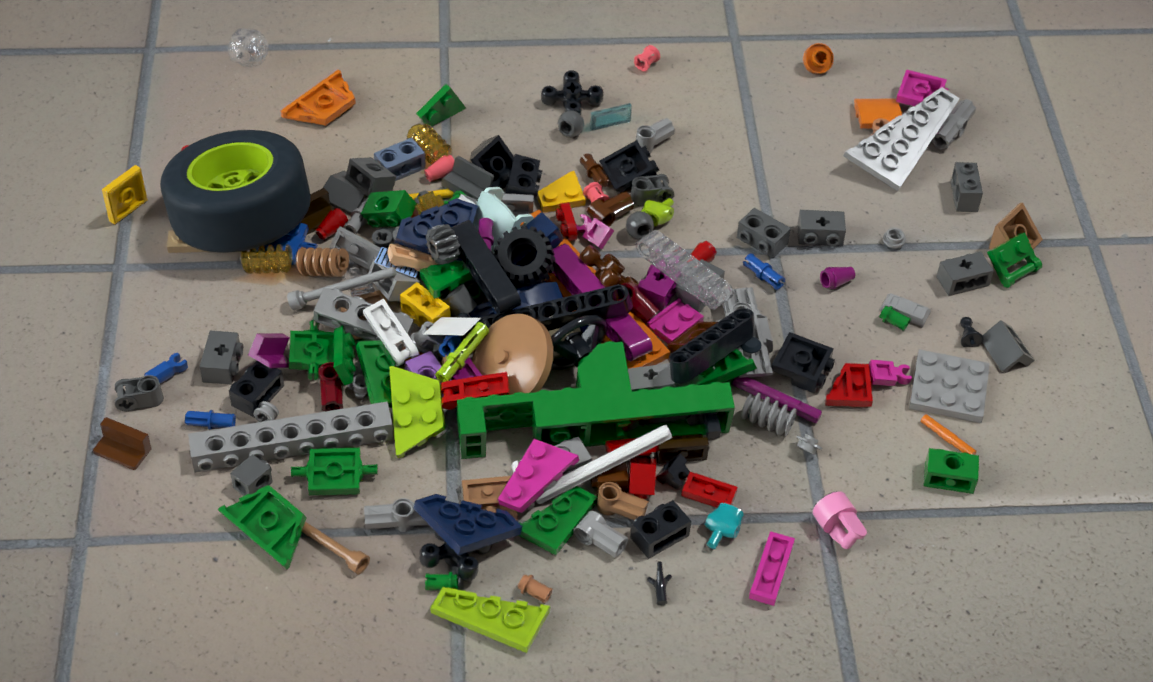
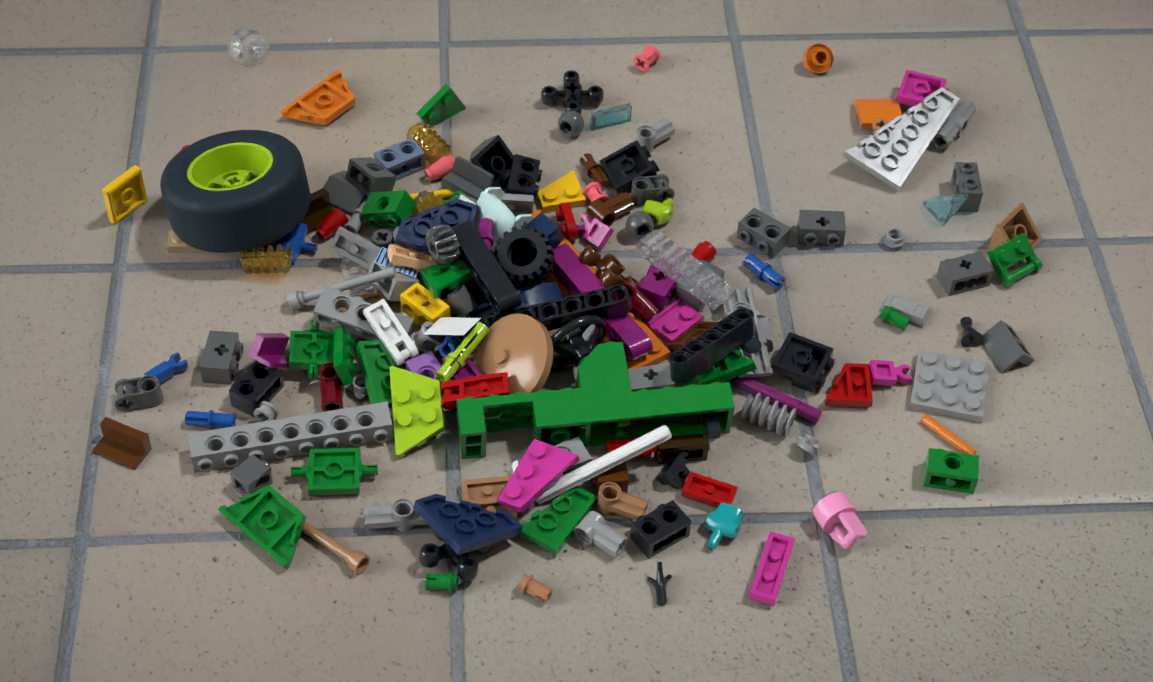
medium nougat piece [296,247,349,277] -> none
lime wing [431,587,550,653] -> none
red slope [629,457,656,499] -> none
magenta cone [820,266,856,289] -> none
none -> clear light blue slope [923,194,969,226]

